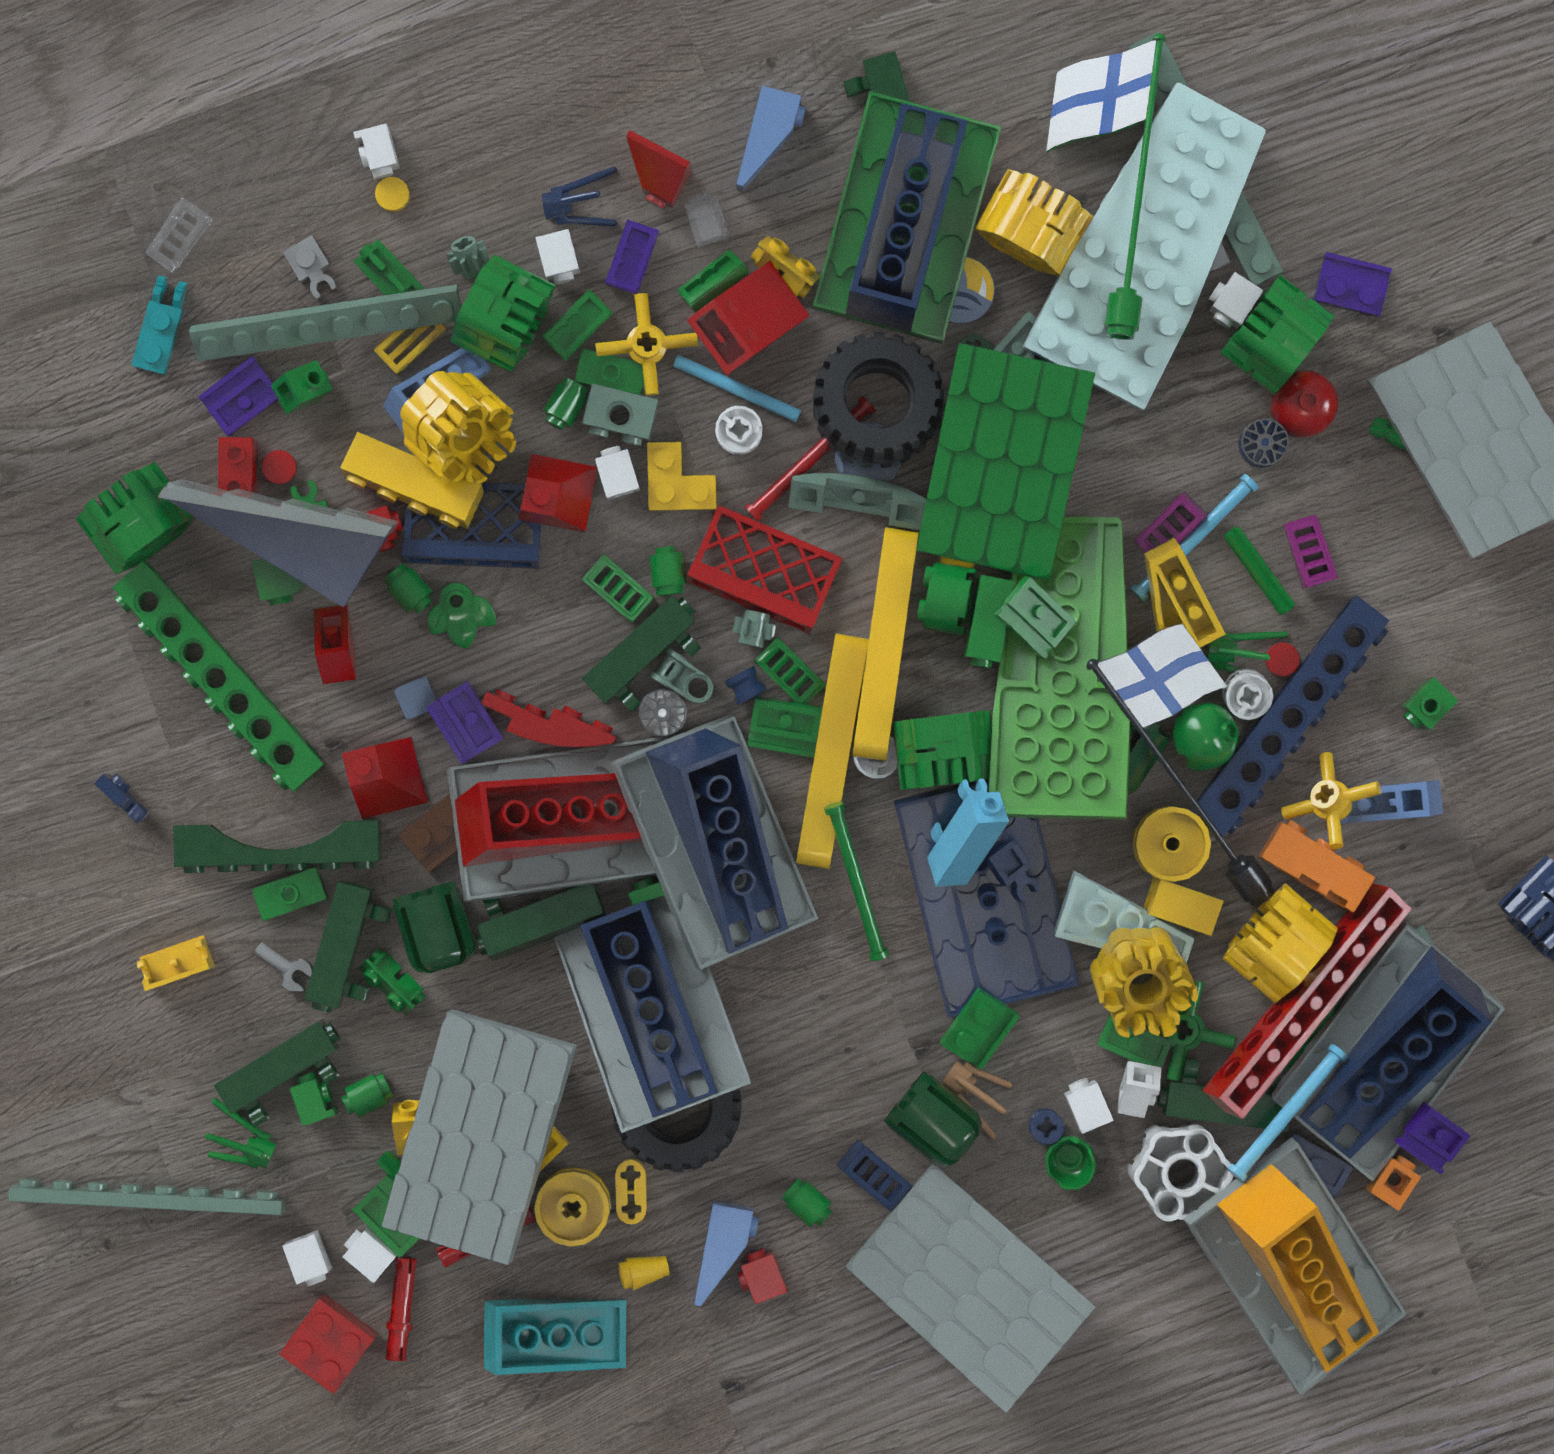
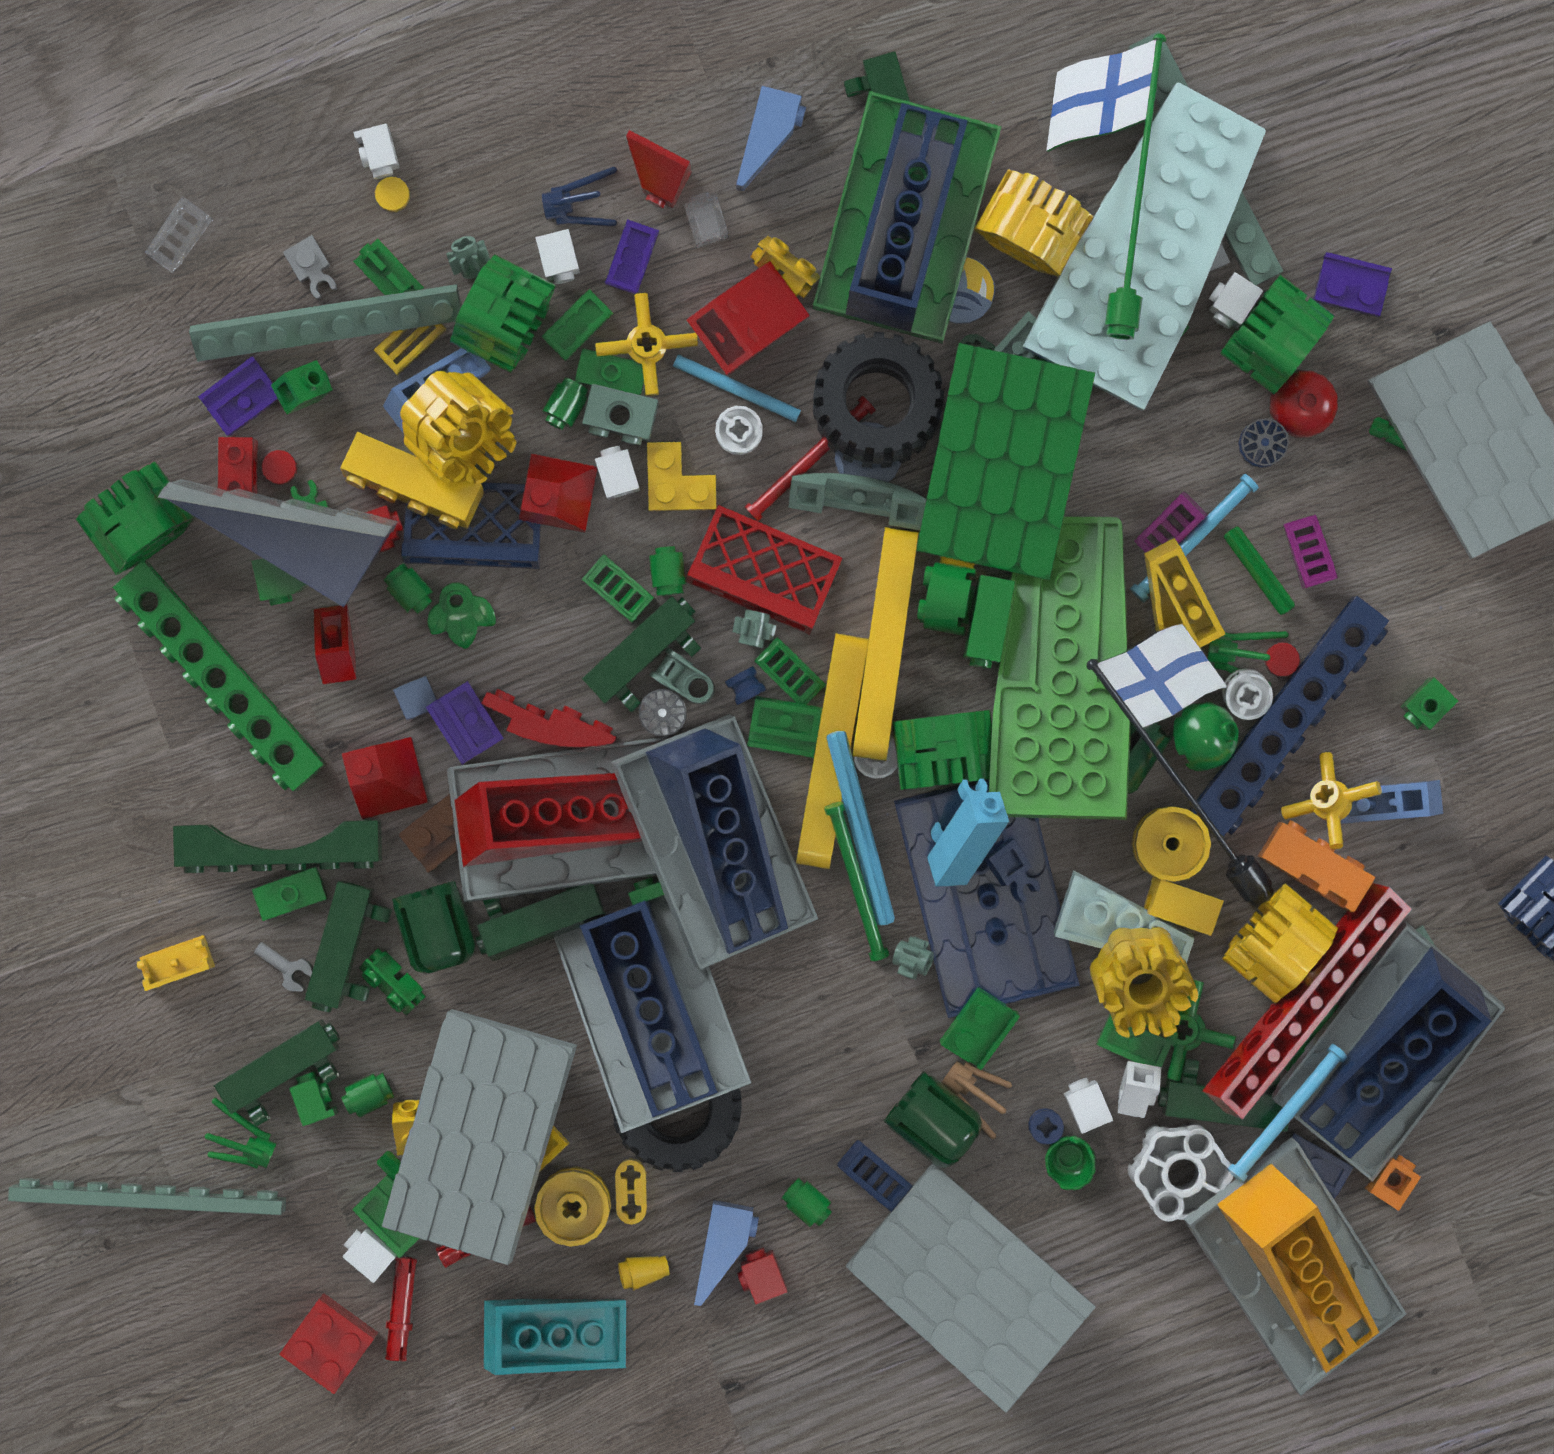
dark blue plate [94,773,150,823] -> none
teal hinge [131,275,188,376] -> none
white brick [282,1230,332,1286] -> none
green plate [677,249,749,313] -> none
green plate [993,576,1076,659] -> none
dark purple plate [1394,1102,1471,1174] -> none
none -> medium azure axle [827,731,895,926]
none -> sand green gear [892,936,934,980]

